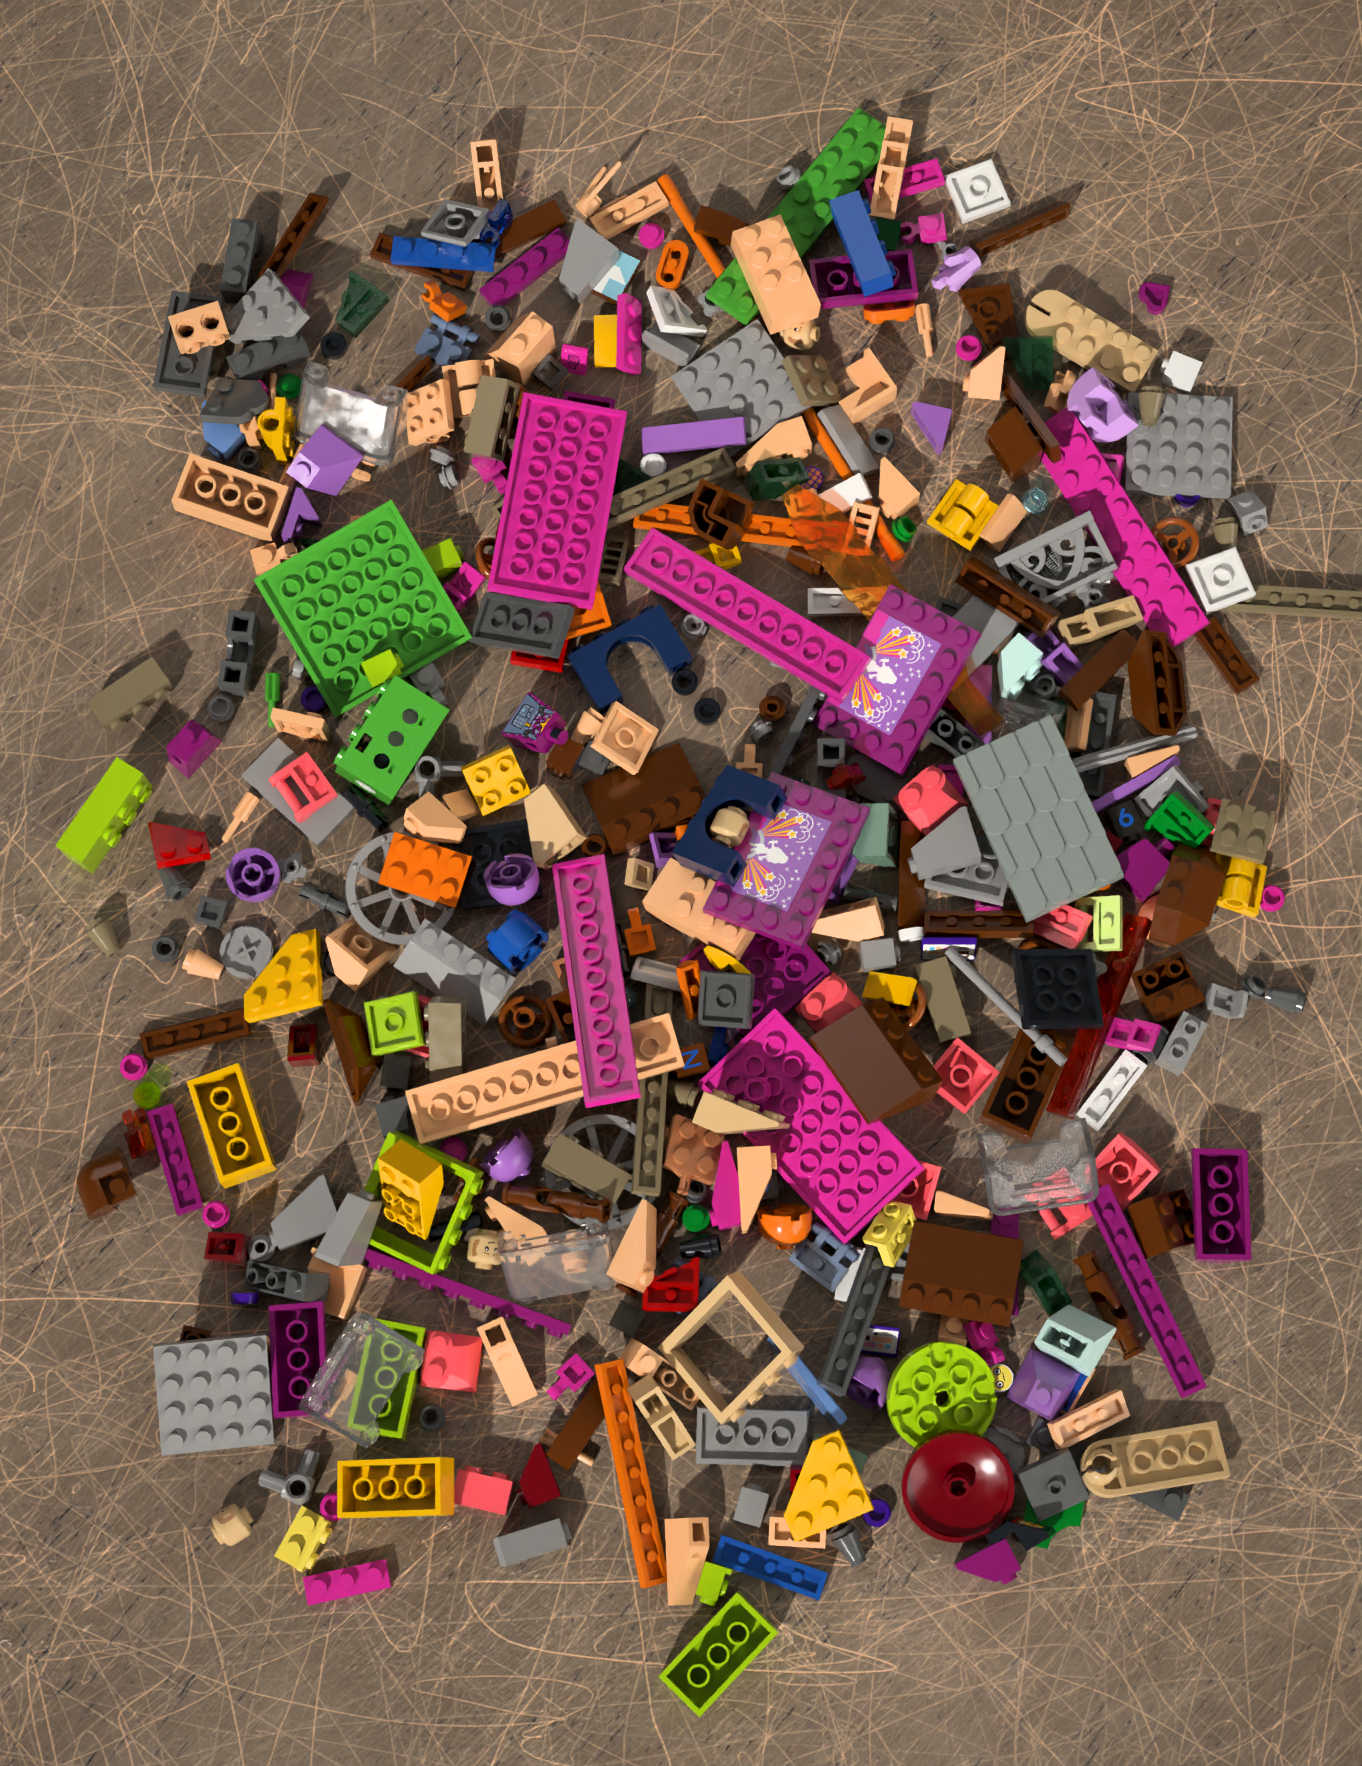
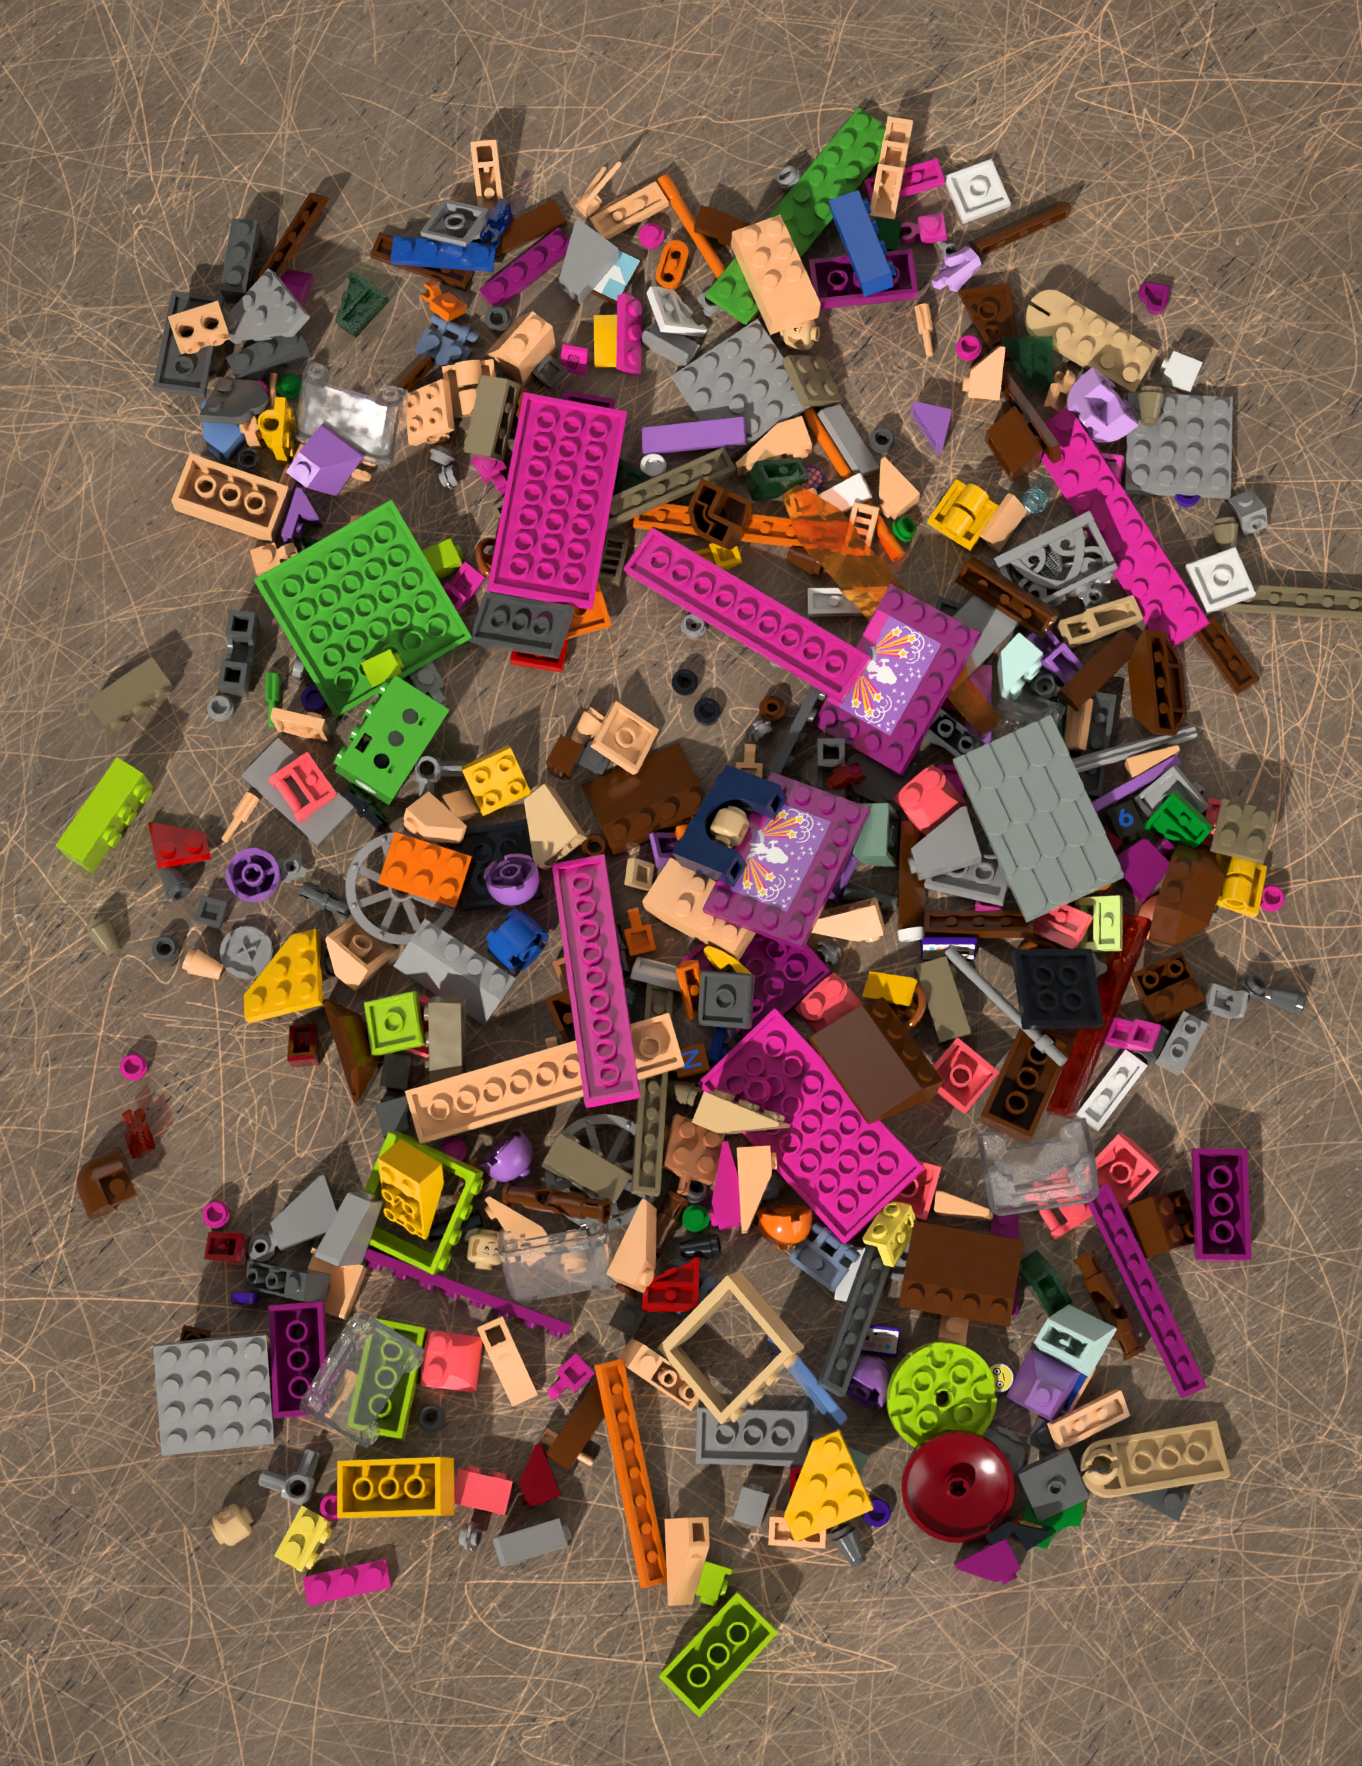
clear neon green plate [133,1082,161,1109] -> none
reddish brown tile [139,1008,252,1061] -> none
magenta plate [146,1103,205,1216] -> none
magenta torso [166,719,222,778] -> none
yellow brick [186,1063,277,1189] -> none
black tile [320,332,347,360] -> none
dark orange piece [498,994,552,1047] -> none
torso [501,692,568,753] -> none
dark blue arch [568,604,692,715] -> none
tan slope [627,1374,696,1460] -> none
blue plate [712,1535,828,1600] -> none
light nougat panel [838,347,897,425] -> none
light grey brick [860,938,901,973] -> none
orange plate [863,300,915,324] -> none
dark pink plate [963,1321,1005,1367] -> none
dark orange piece [1151,517,1199,569] -> none
none -> light grey plate [459,1521,483,1551]

